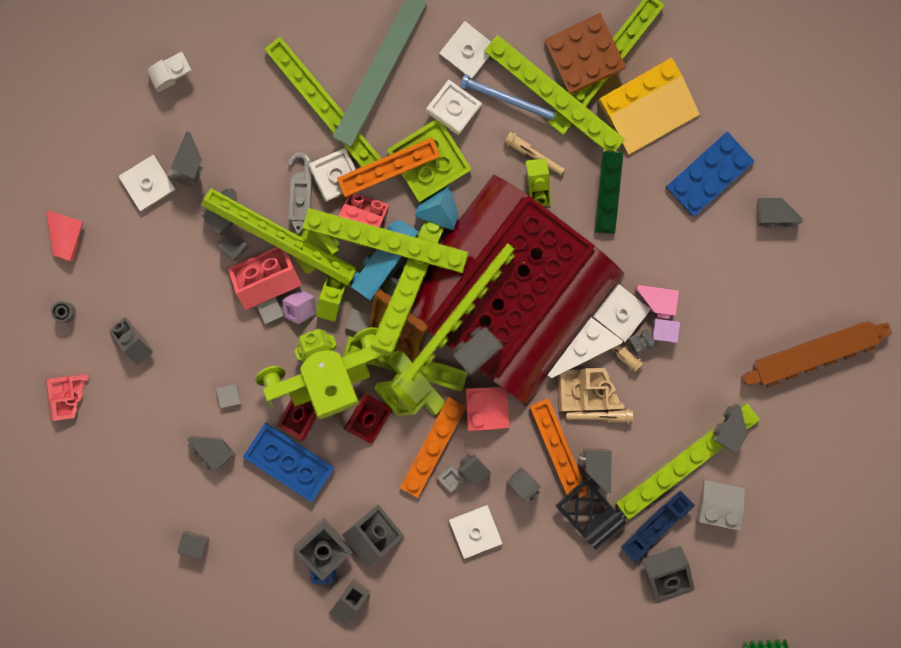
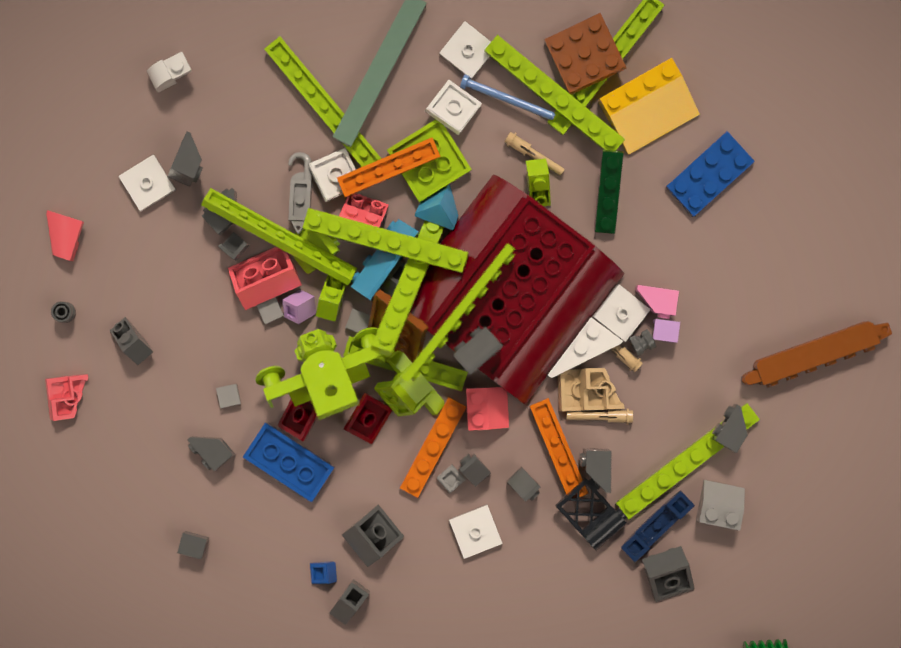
dark grey slope [293,518,353,581] -> none
dark grey slope [757,198,803,228] -> none

